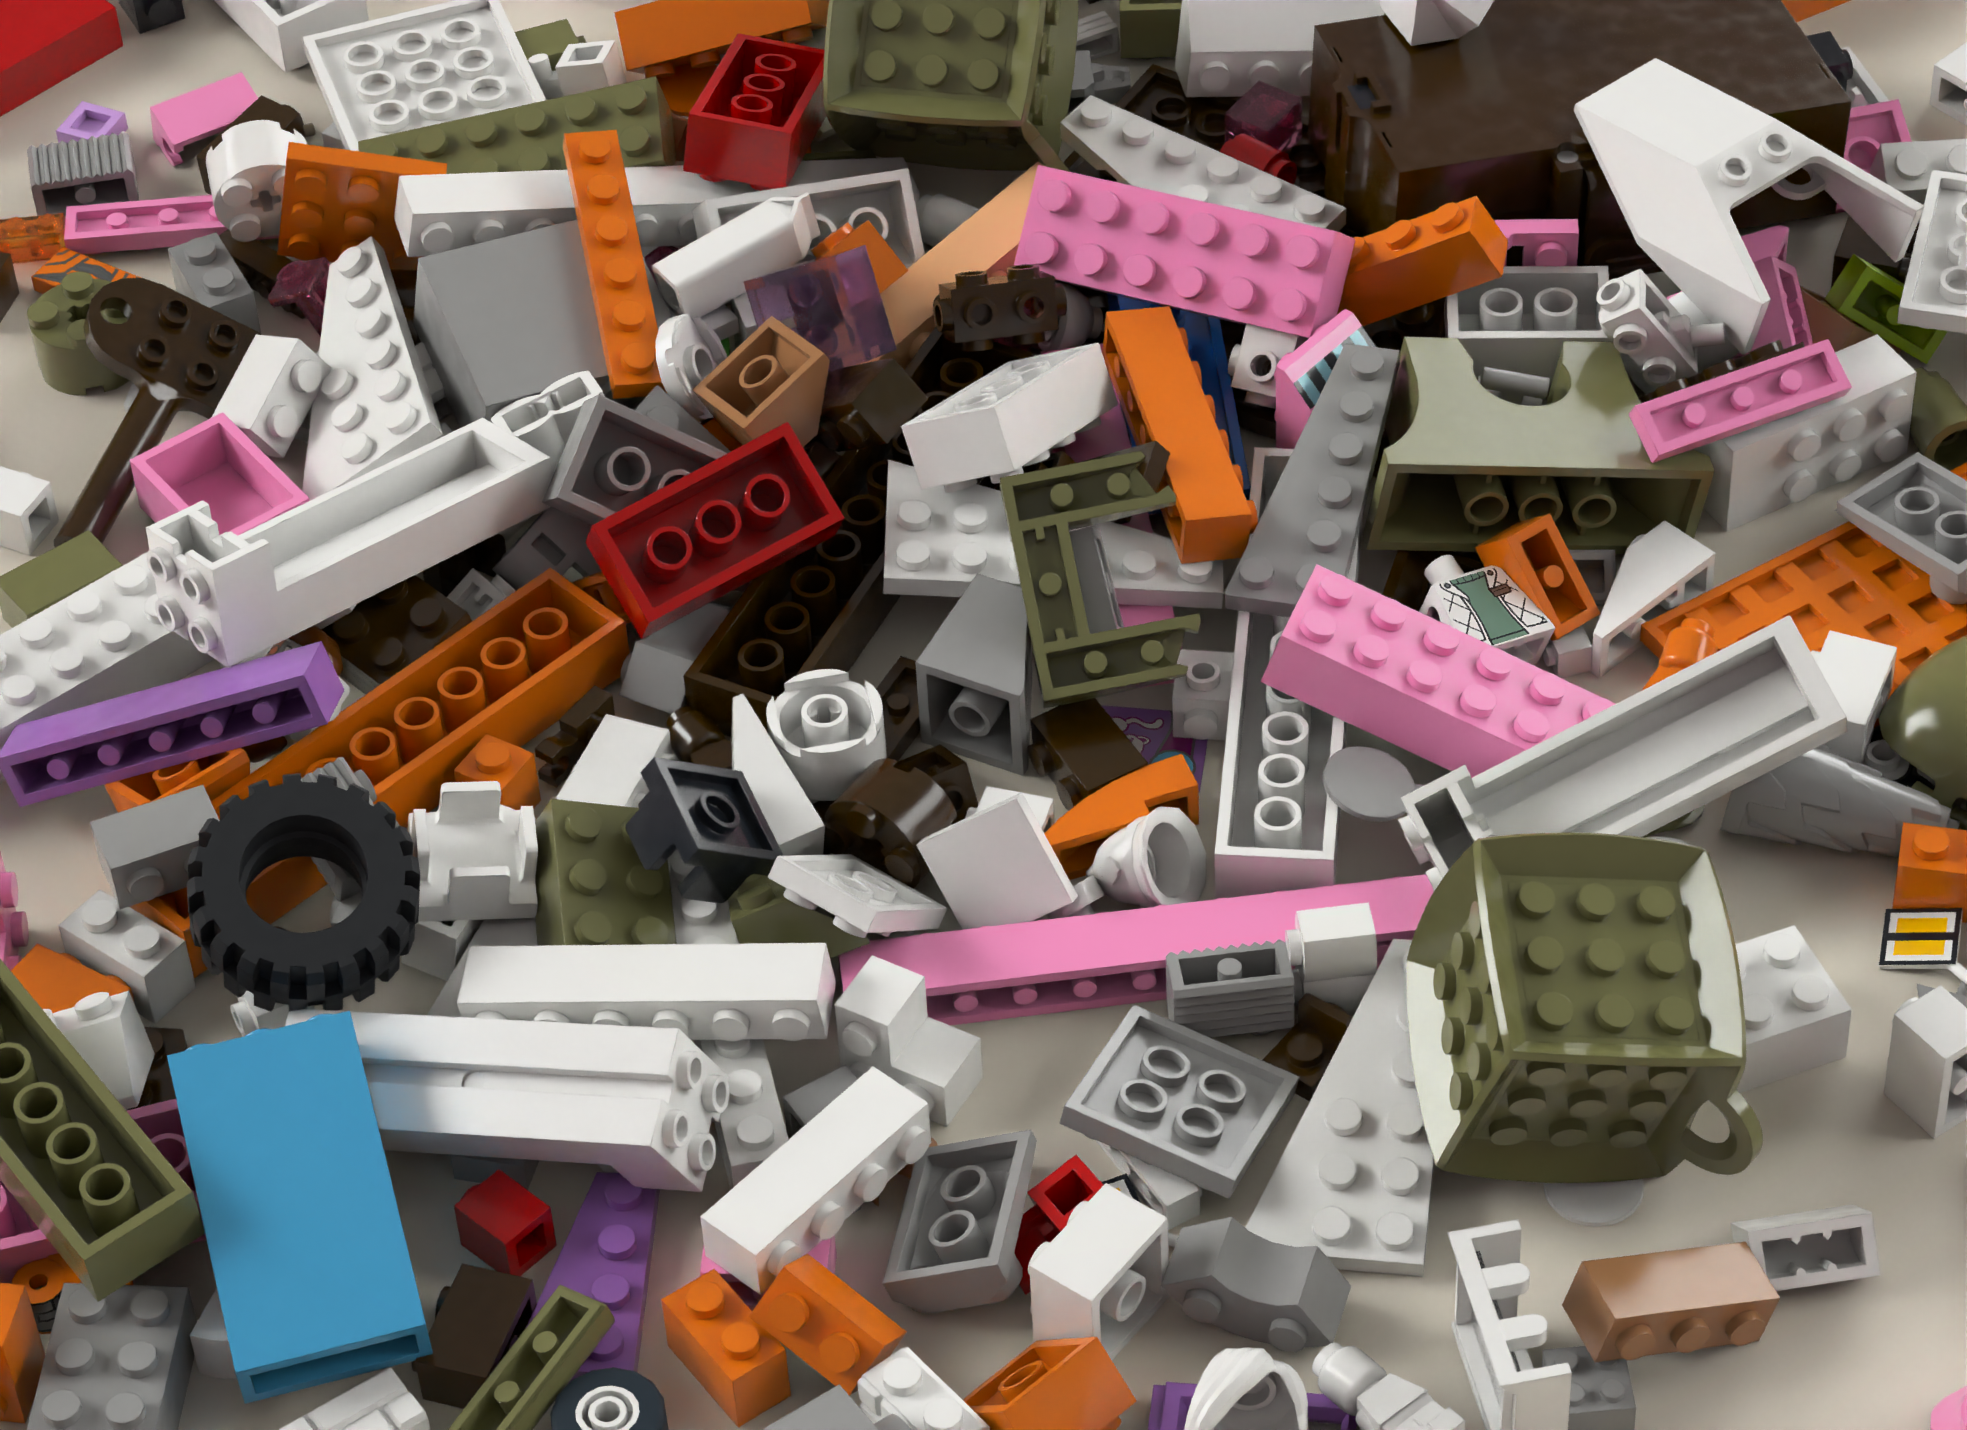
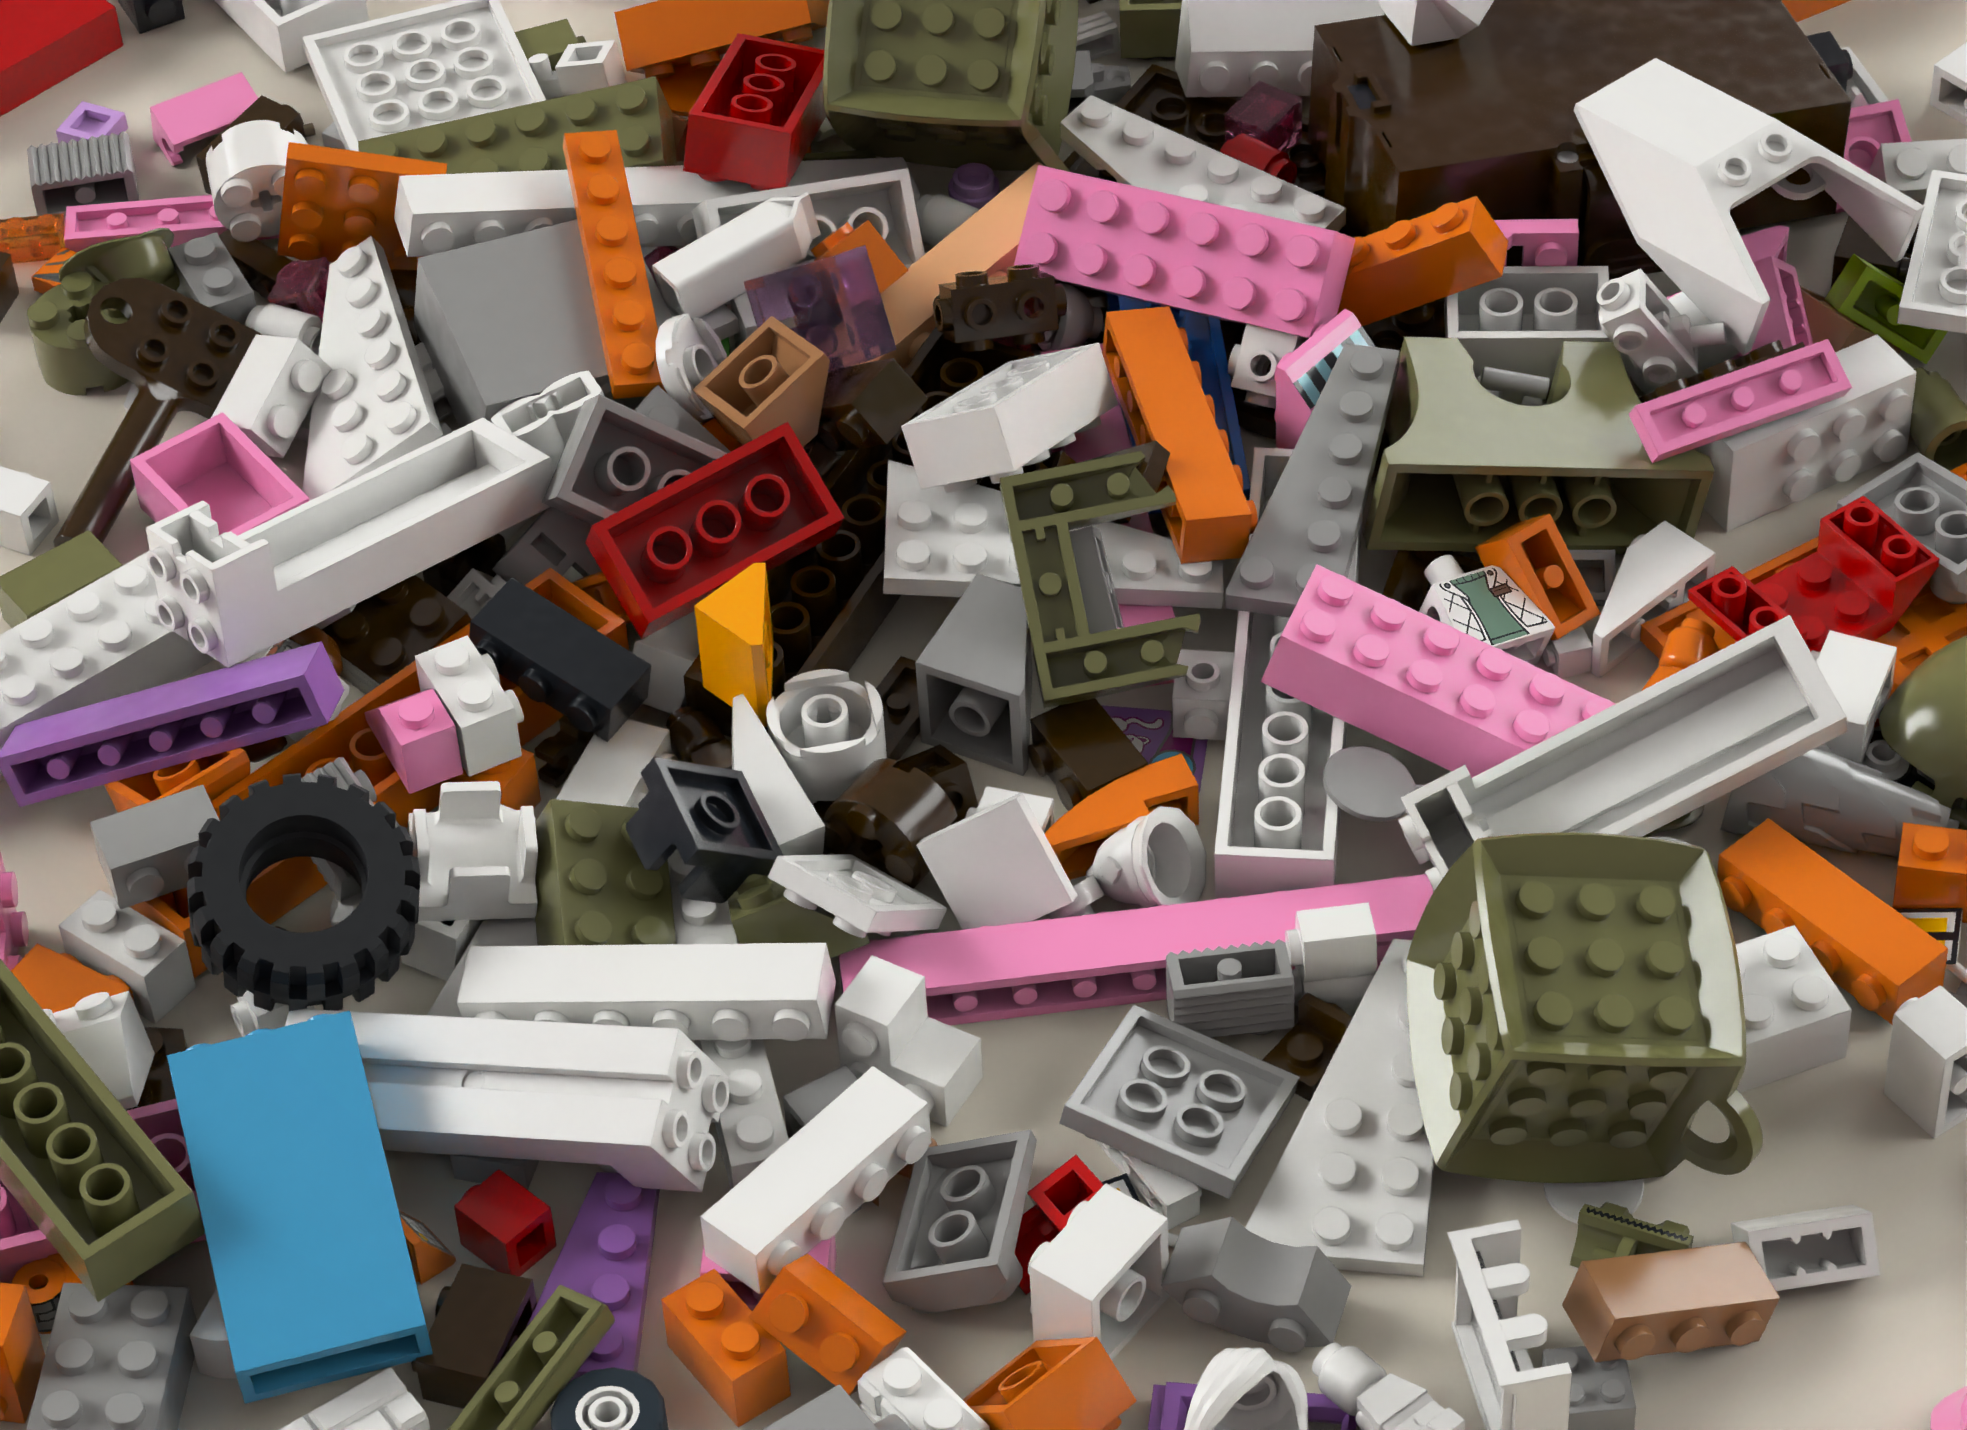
none -> olive piece [59,228,180,291]
none -> white brick [245,303,322,354]
none -> bright pink slope [364,688,463,794]
none -> orange slope [399,1210,456,1285]
none -> white brick [415,635,524,777]
none -> black brick [469,577,651,742]
none -> light orange slope [694,563,774,727]
none -> lavender plate [948,163,1000,209]
none -> olive hips [1570,1202,1694,1268]
none -> red slope [1688,496,1940,652]
none -> orange brick [1717,818,1948,1025]

